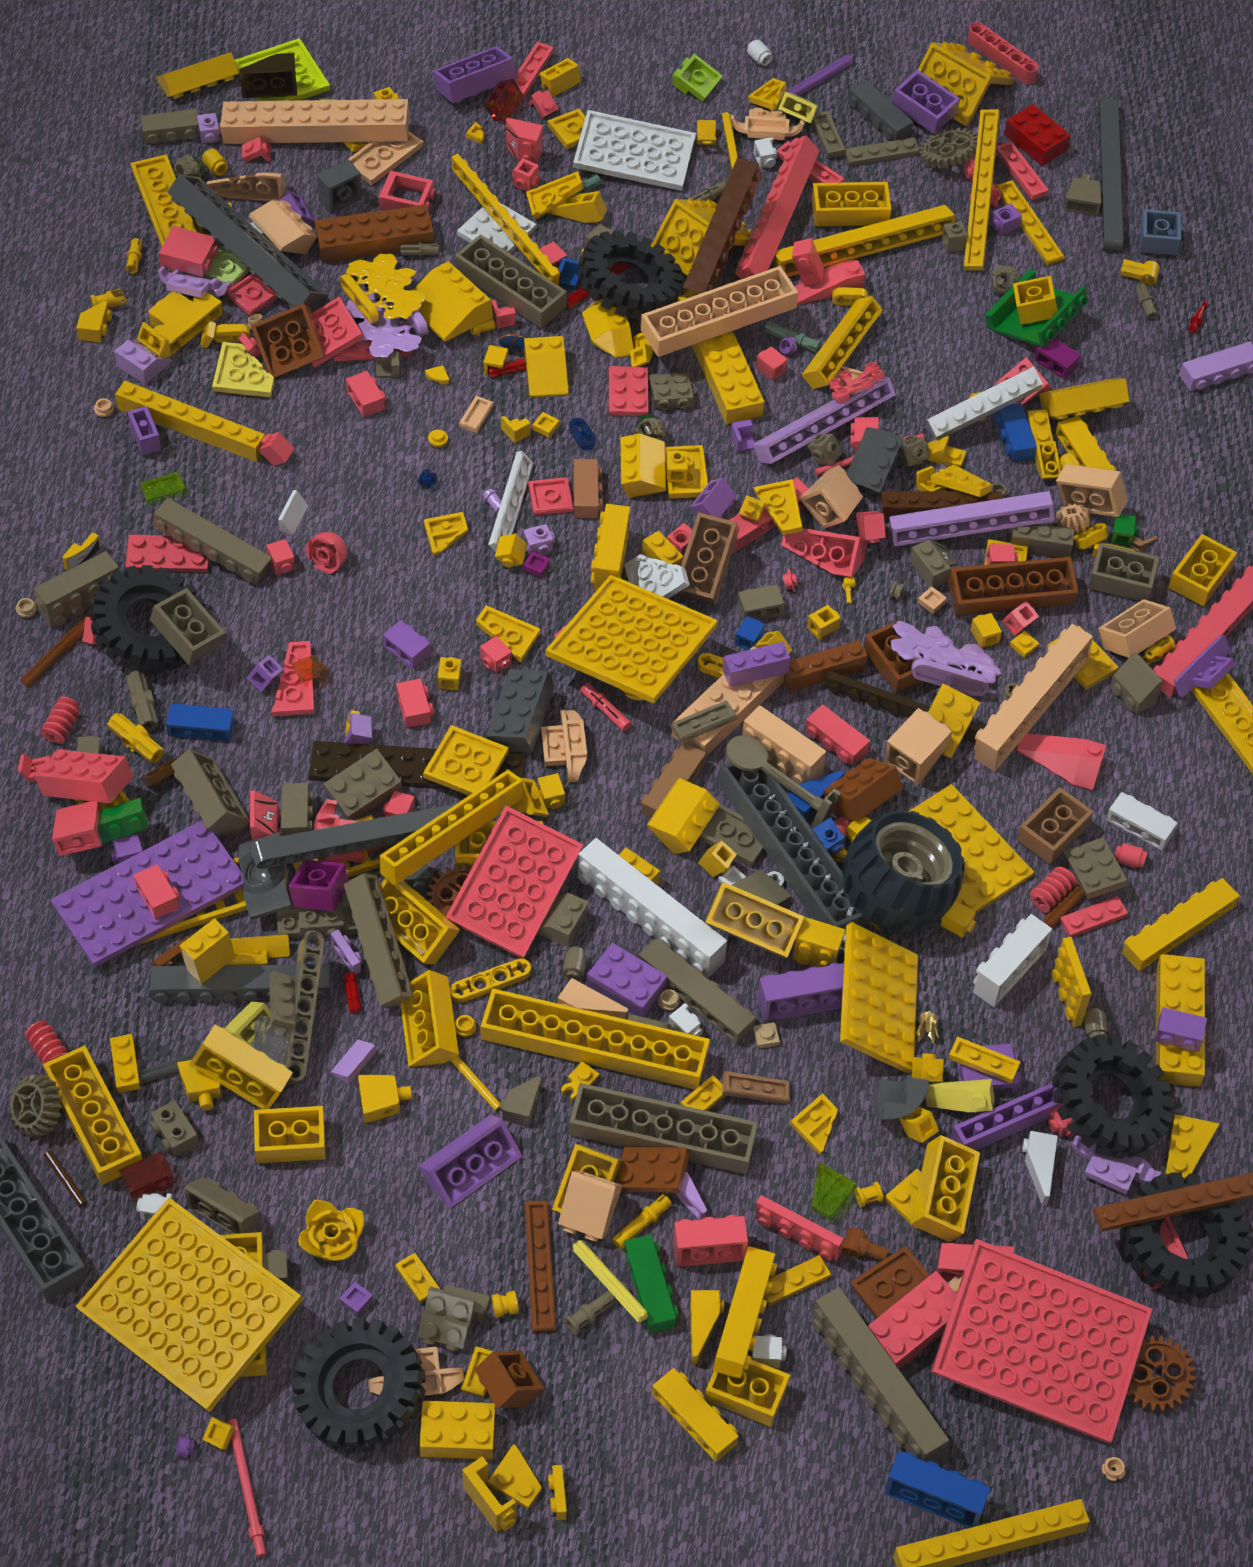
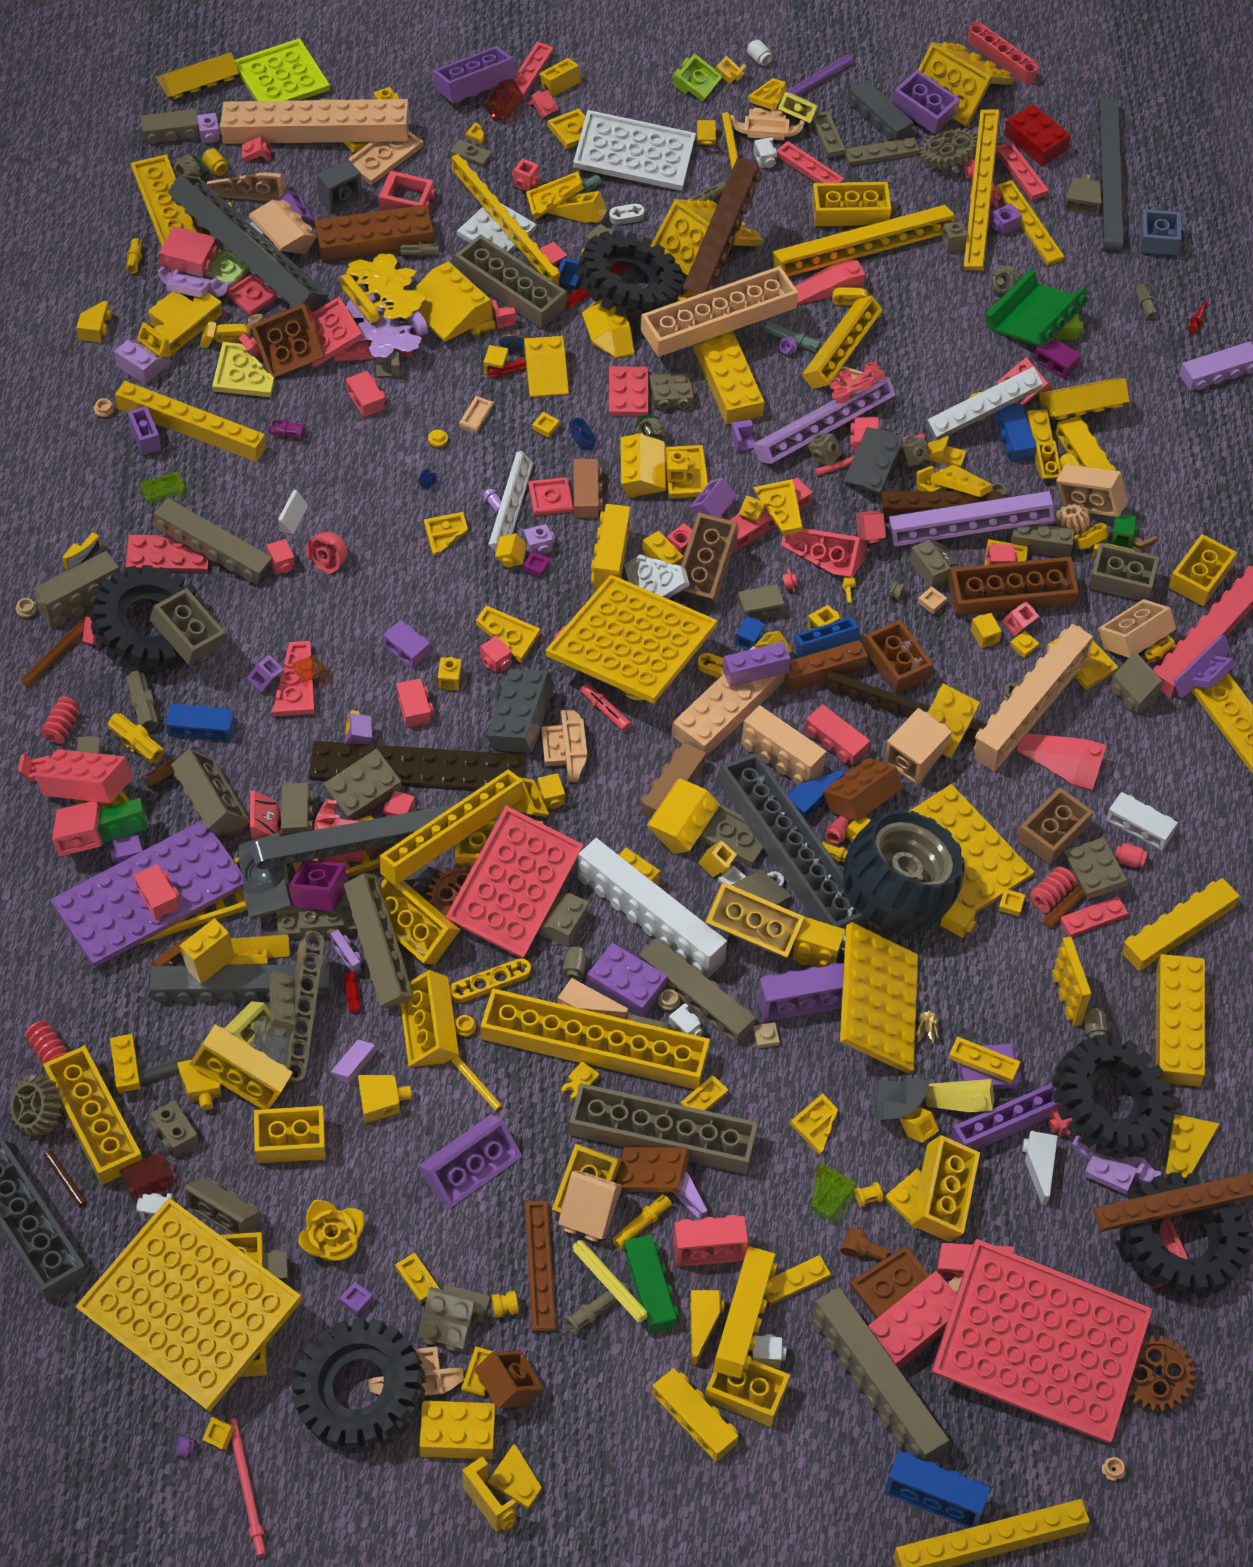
yellow piece [90,289,127,308] -> none
dark brown slope [239,53,297,99] -> none
coral brick [258,432,295,466] -> none
yellow plate [423,725,509,796] -> none
yellow tile [425,366,449,385] -> none
dark tan slope [499,1077,541,1126] -> none
yellow panel [501,416,531,443] -> none
coral slope [506,118,543,164] -> none
yellow plate [548,1465,567,1520] -> none
yellow slope [630,332,653,367] -> none
dark tan tile [671,700,737,743] -> none
medium nougat tile [722,1071,790,1104] -> none
dark tan piece [726,735,841,828] -> none
coral brick [735,135,820,279] -> none
coral brick [756,346,788,381] -> none
coral plate [756,1195,843,1262] -> none
coral brick [792,238,824,286] -> none
light nougat slope [800,465,863,529] -> none
blue brick [813,817,847,855] -> none
lavender plant [891,621,1002,696] -> none
yellow brick [912,1053,944,1082] -> none
white brick [973,914,1052,1007] -> none
yellow brick [1013,276,1058,325] -> none
yellow piece [1120,259,1160,286] -> none
medium lavender brick [1155,1007,1207,1051] -> none
none -> magenta piece [268,419,306,441]
none -> dark tan plate [450,139,492,168]
none -> white beam [609,204,644,225]
none -> yellow bracket [715,56,746,84]
none -> blue brick [794,617,861,658]
none -> yellow plate [998,889,1025,917]
none -> lime brick [1055,314,1083,340]

